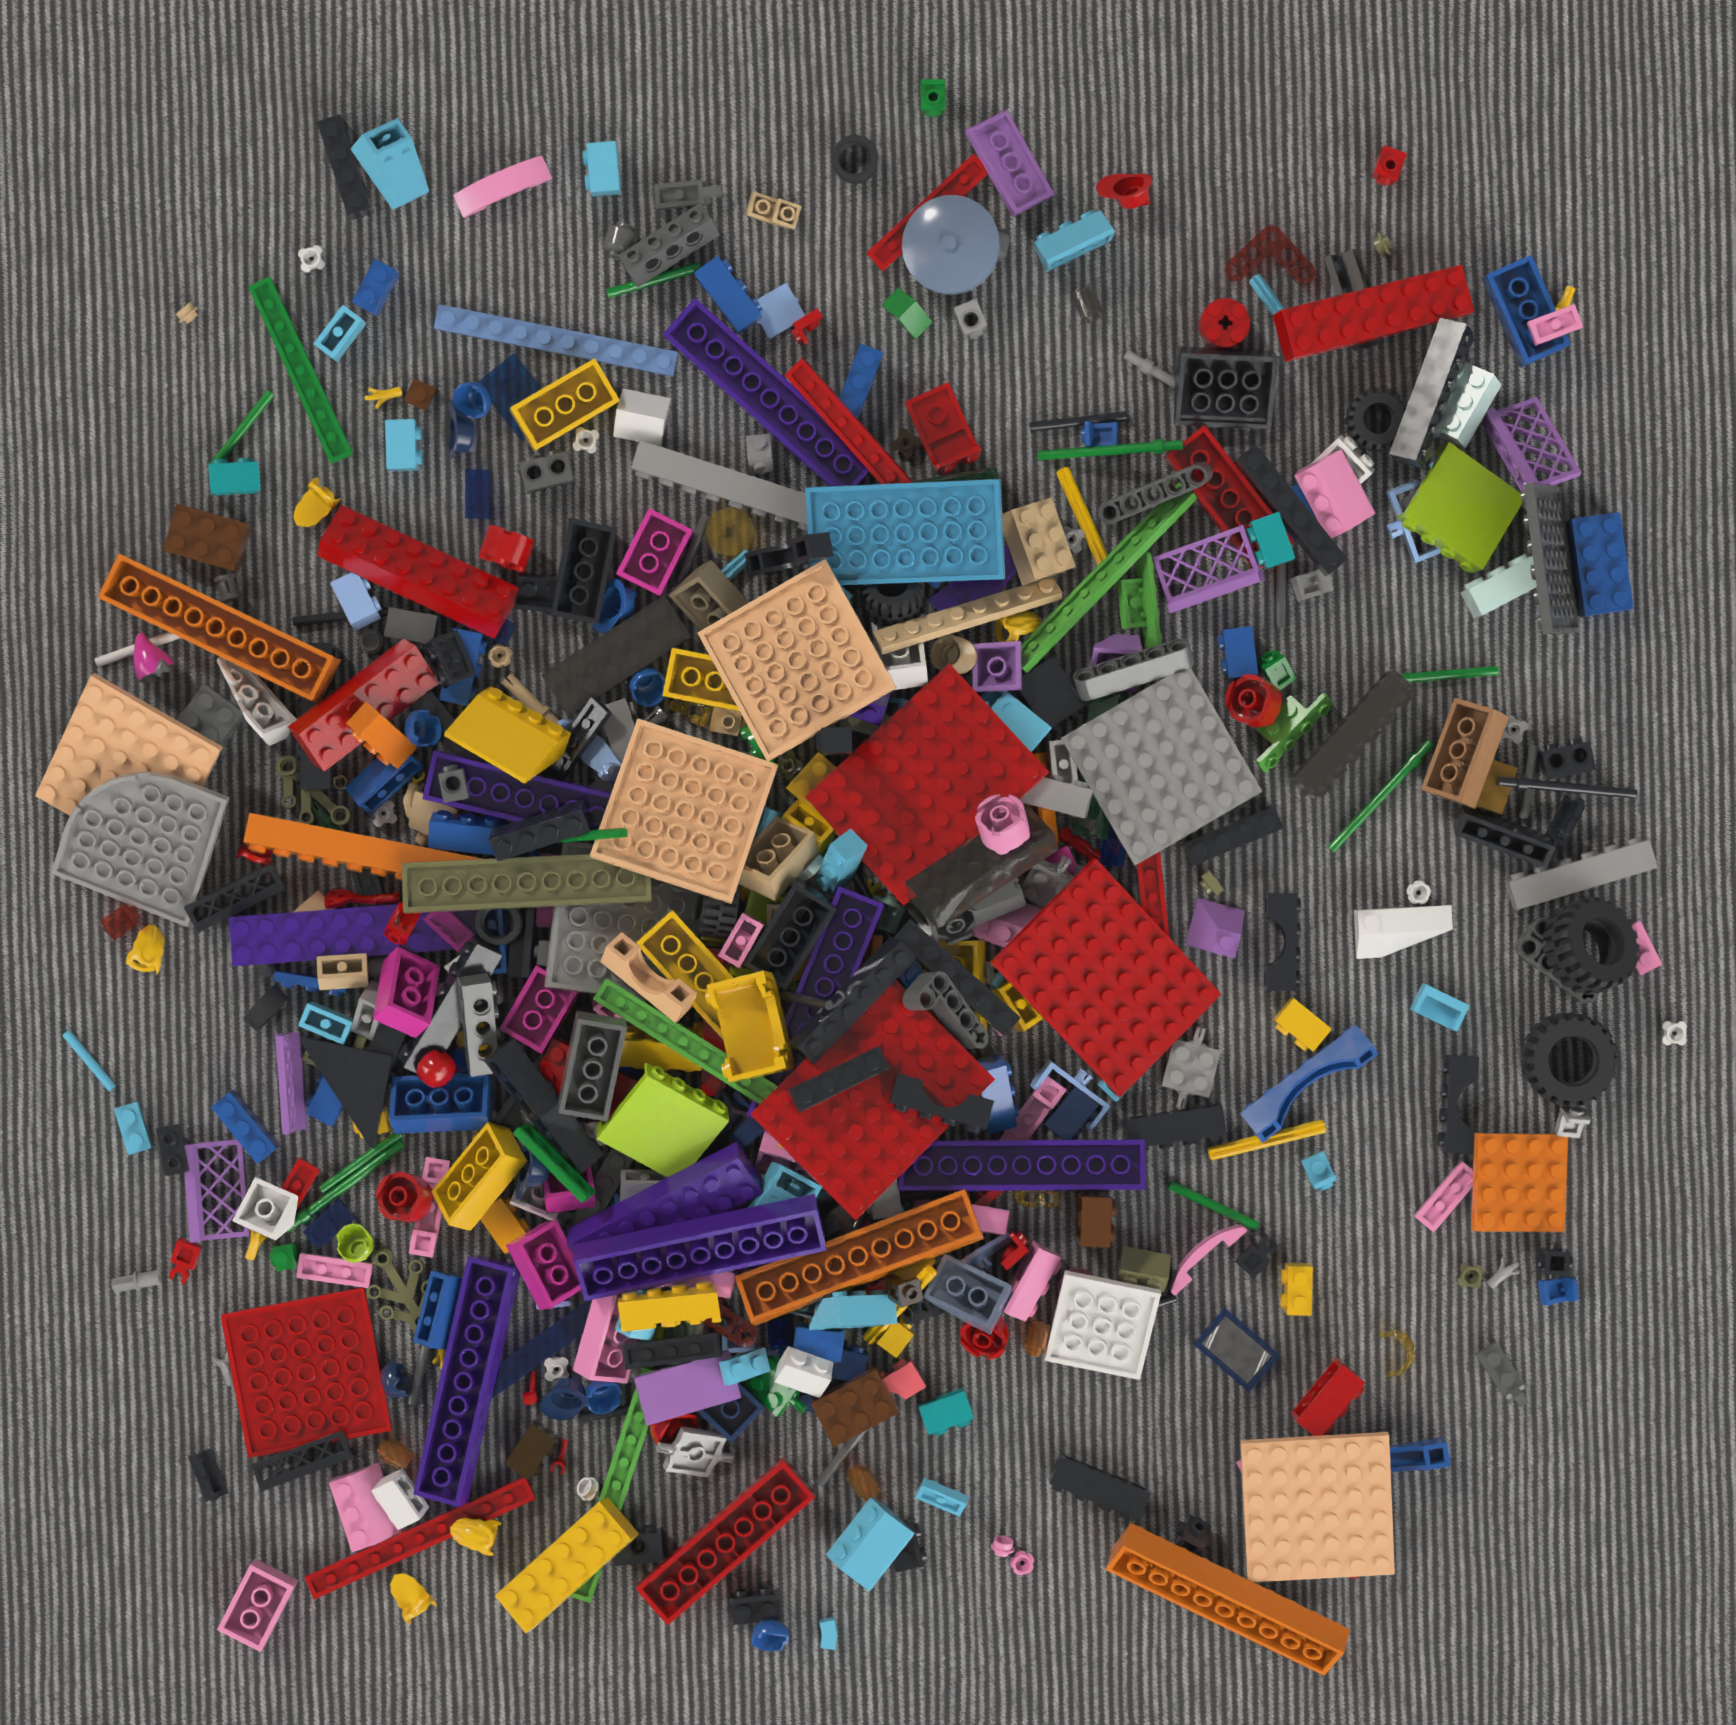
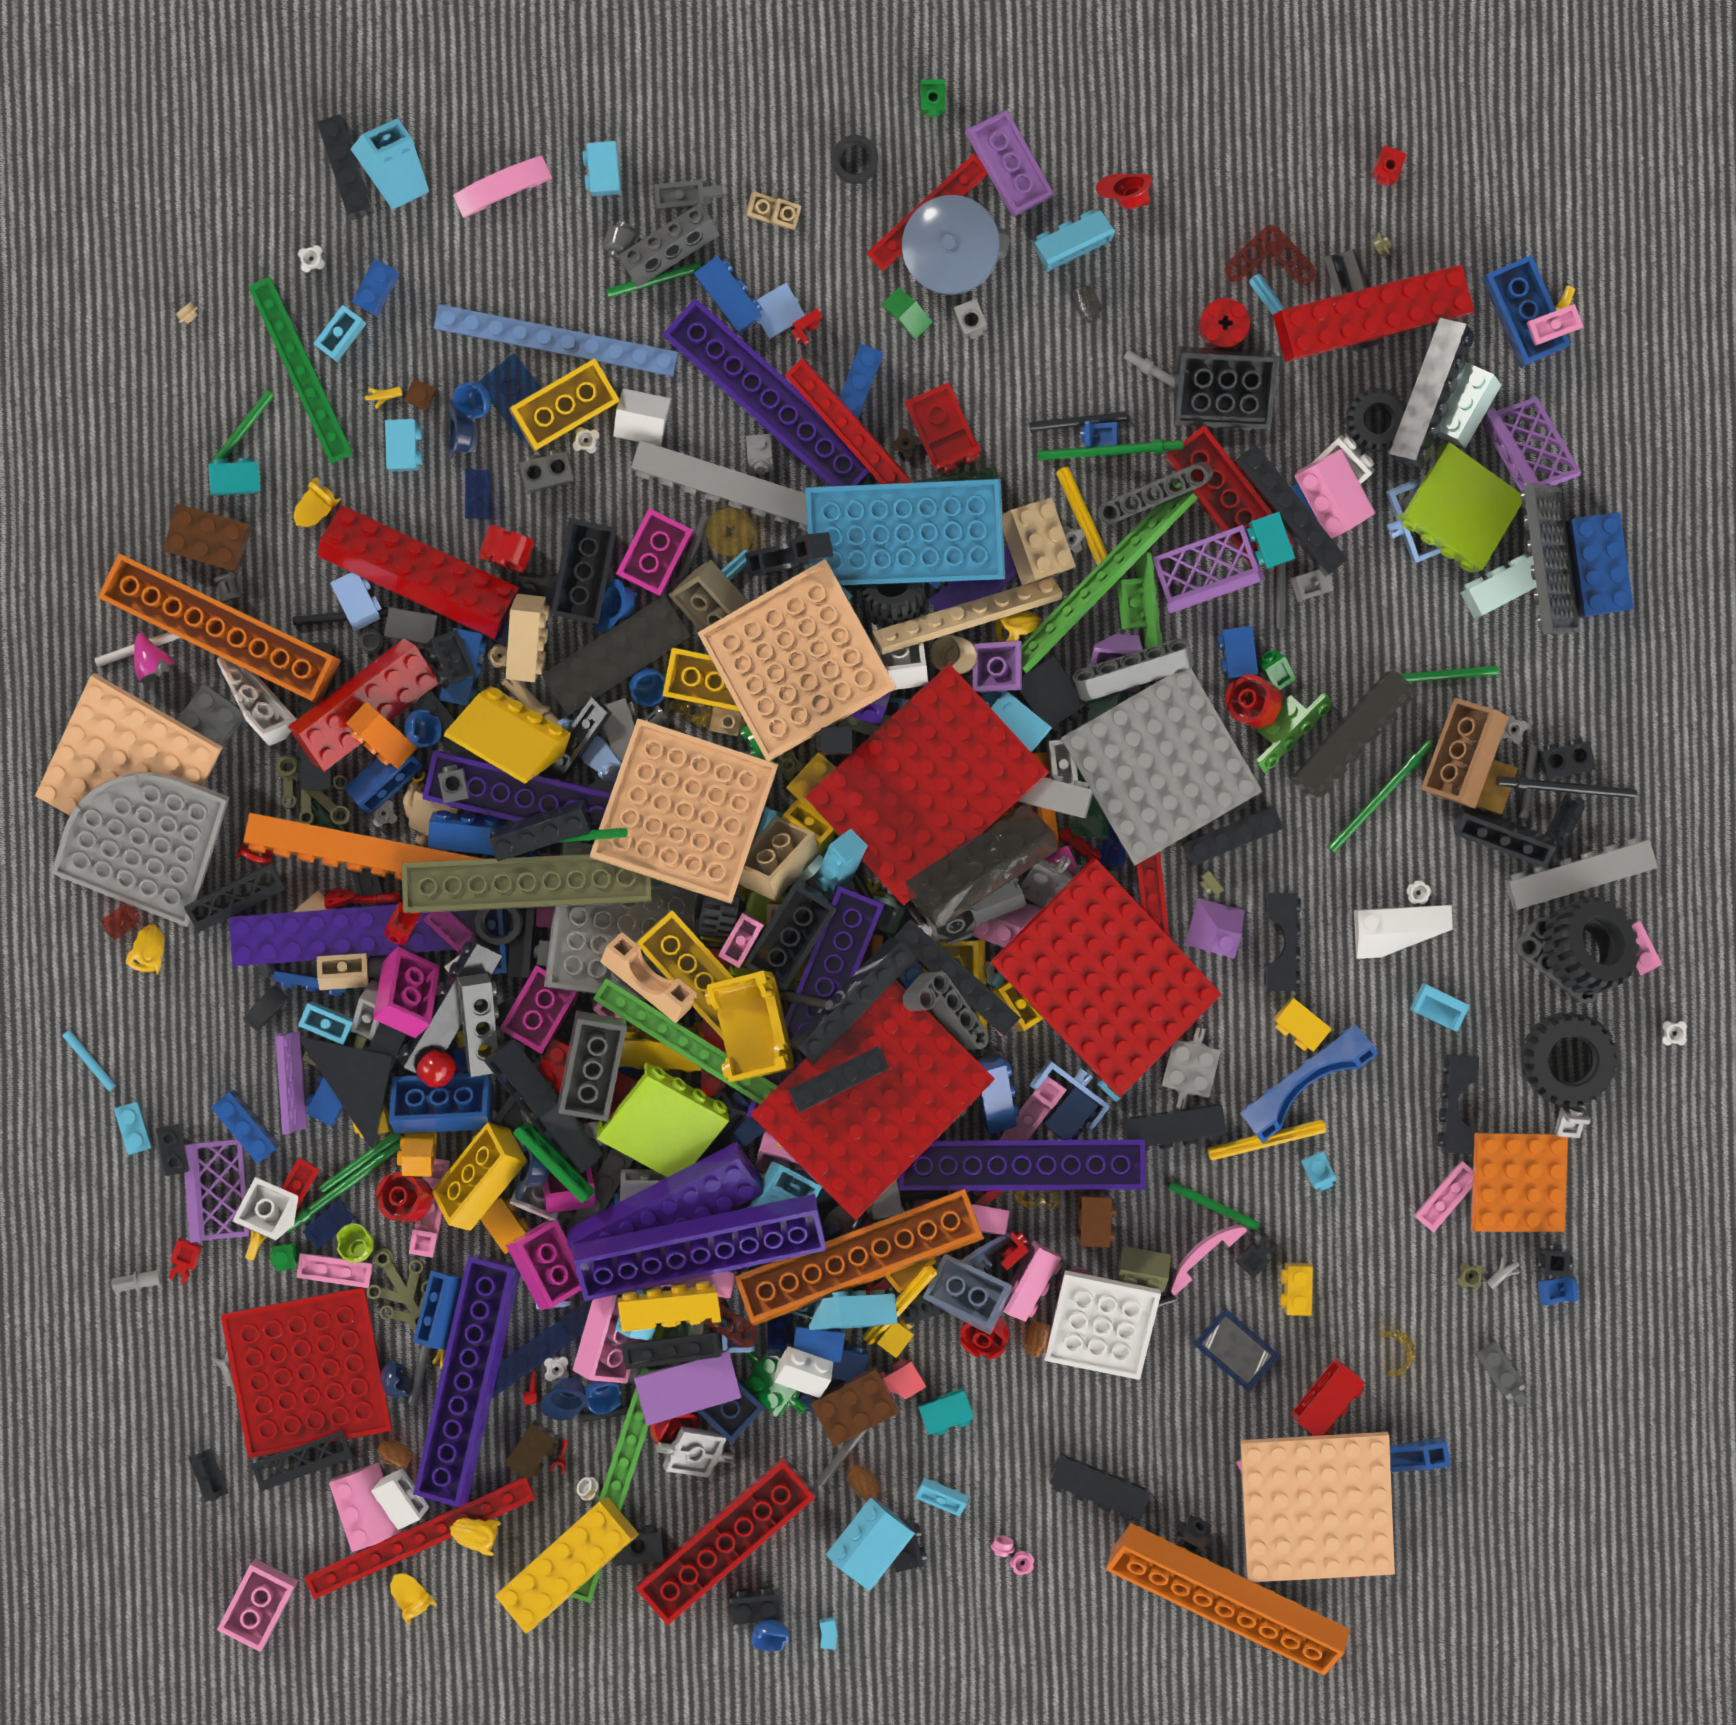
medium azure plate [719,1347,771,1386] -> none
bracket [885,1273,923,1308] -> none
black arch [888,1073,994,1134] -> none
bright pink brick [975,794,1030,855] -> none
none -> light orange brick [397,1132,437,1177]
none -> tan brick [506,594,550,682]

